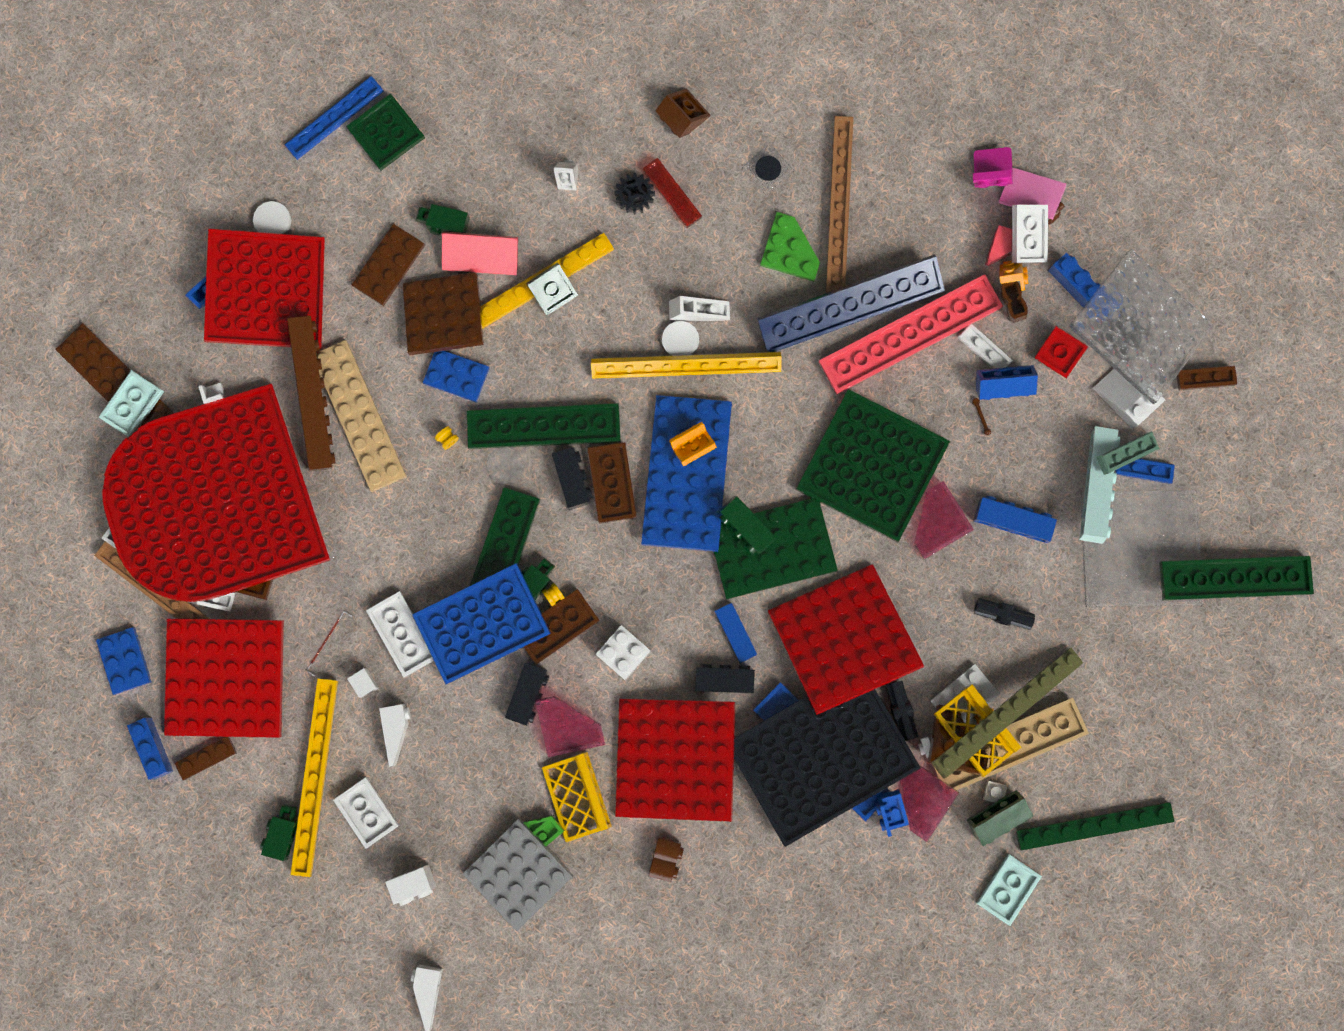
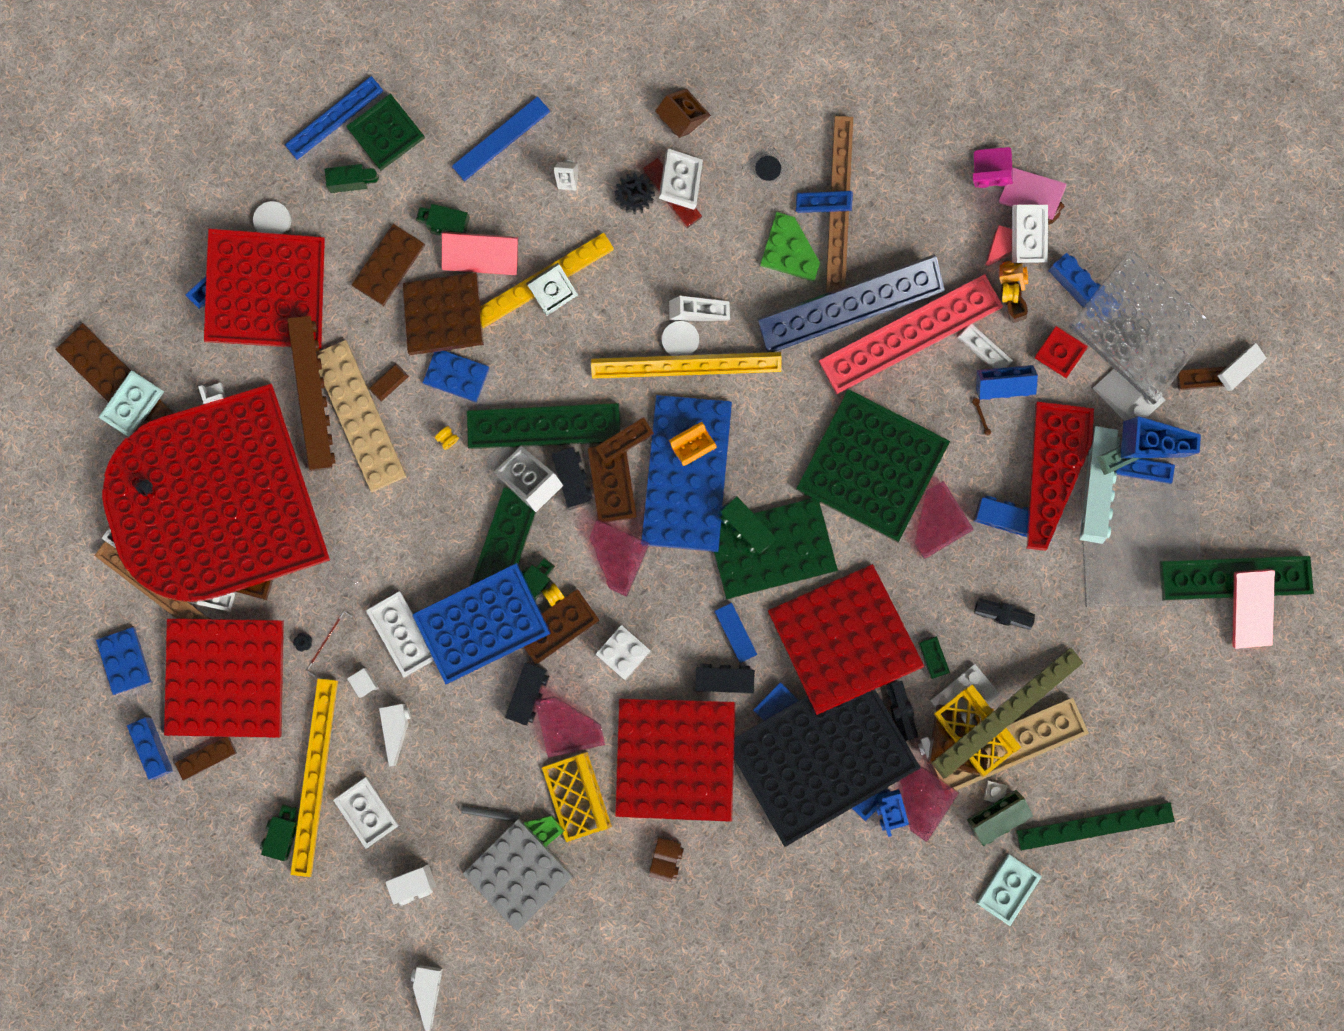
none -> black plate [135,479,153,497]
none -> black plate [293,632,312,652]
none -> dark green brick [324,164,379,193]
none -> reddish brown tile [369,363,409,402]
none -> blue tile [452,96,550,182]
none -> dark grey bar [462,805,521,822]
none -> white slope [494,446,563,512]
none -> clear pink plate [589,520,650,596]
none -> reddish brown plate [595,417,654,465]
none -> white plate [659,149,703,210]
none -> blue tile [796,191,853,213]
none -> dark green plate [918,636,950,679]
none -> yellow wheel [1002,283,1019,303]
none -> red wing [1026,402,1094,551]
none -> blue wedge [1121,416,1201,458]
none -> white tile [1218,343,1267,391]
none -> tile [1232,569,1275,649]

